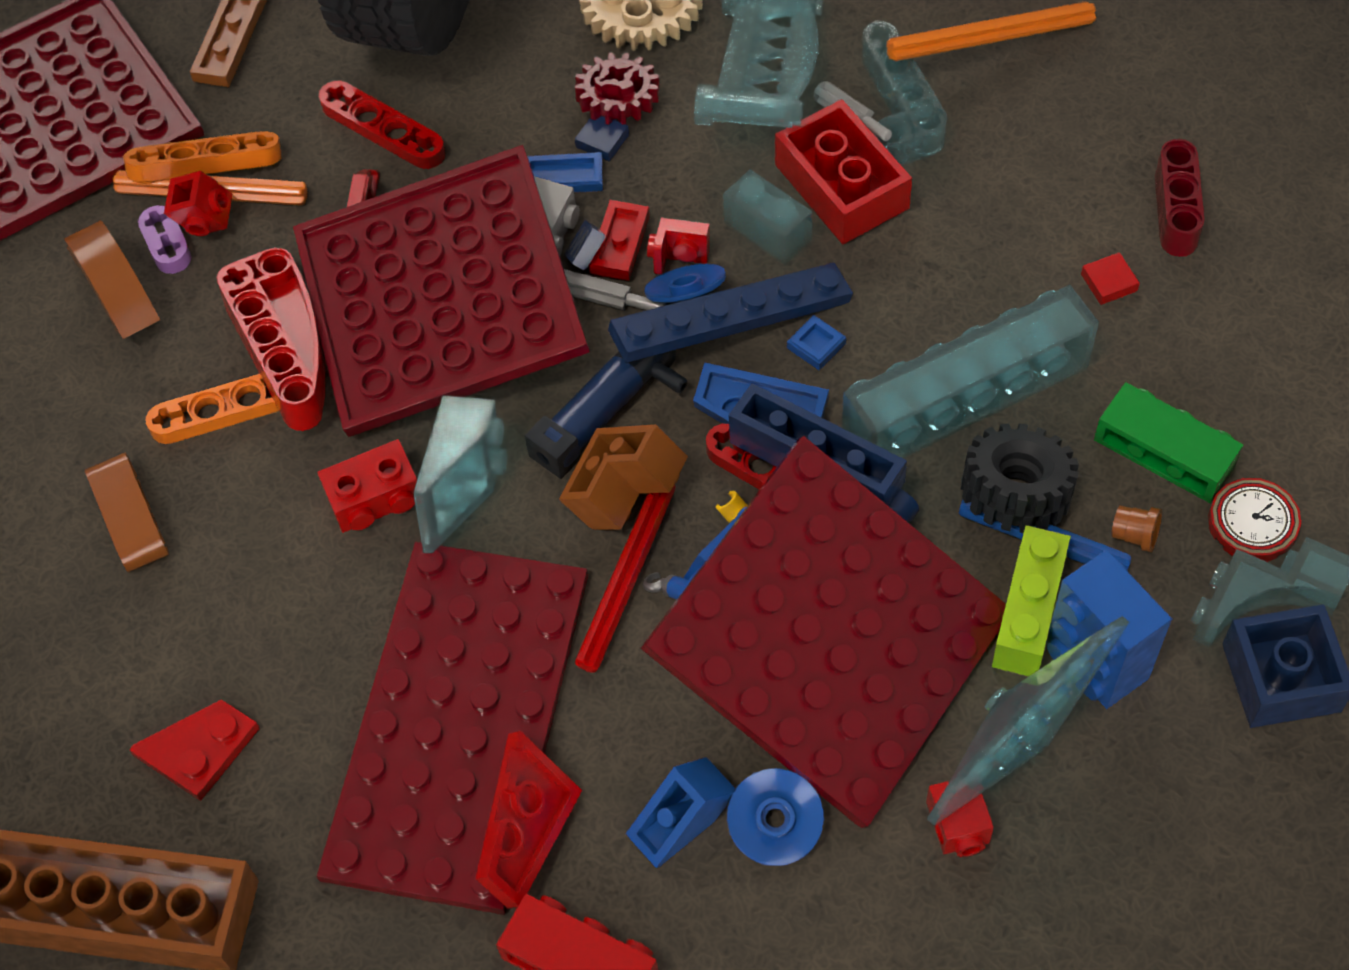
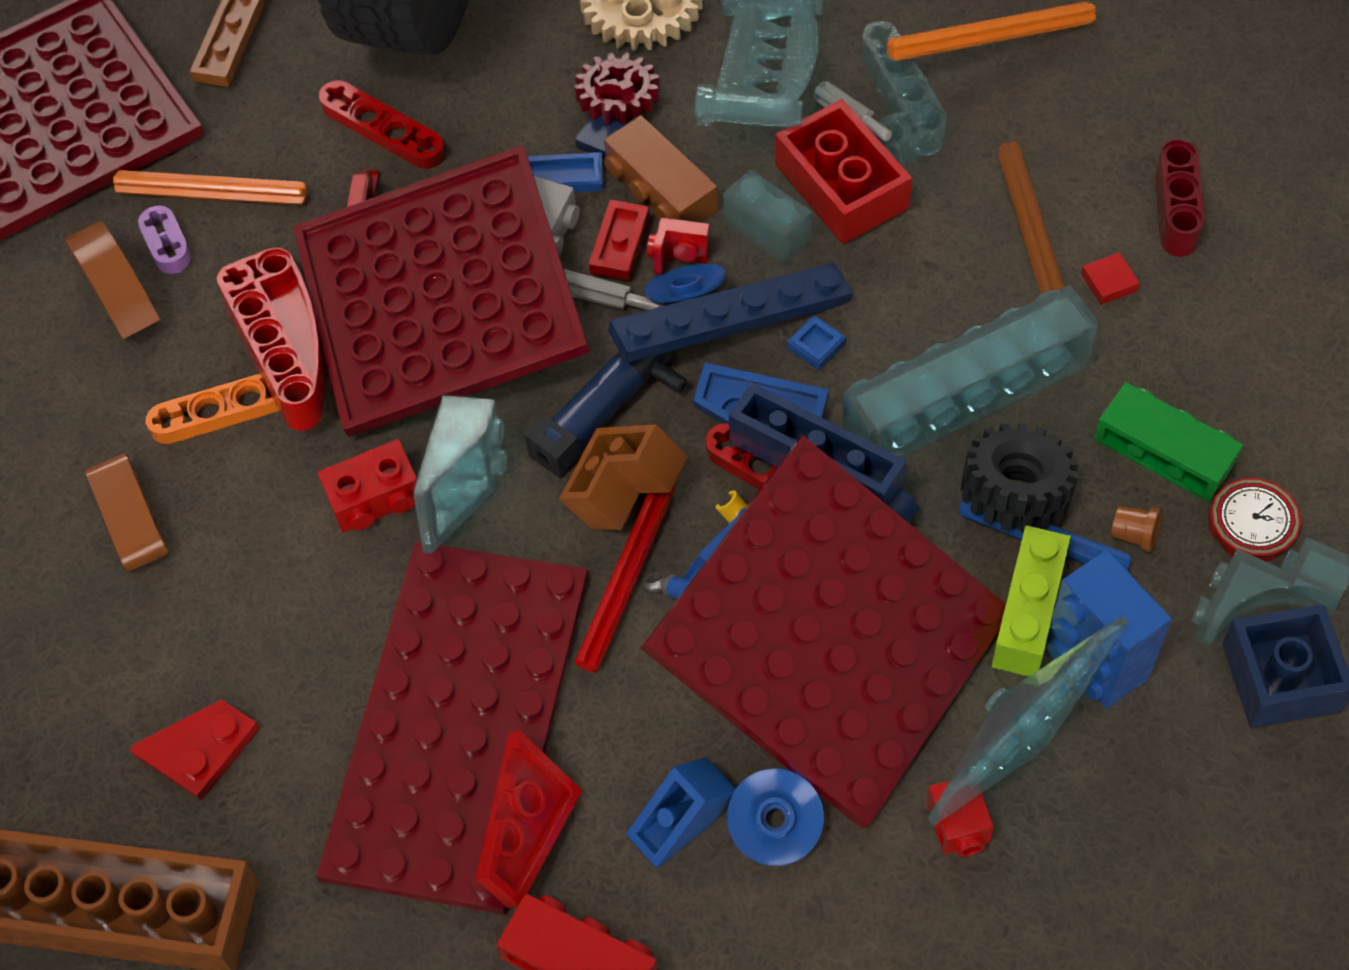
orange beam [123,131,282,182] -> none
red brick [164,170,233,236] -> none
tile [564,220,606,270] -> none
none -> dark orange brick [604,115,718,223]
none -> dark orange axle [998,141,1068,311]

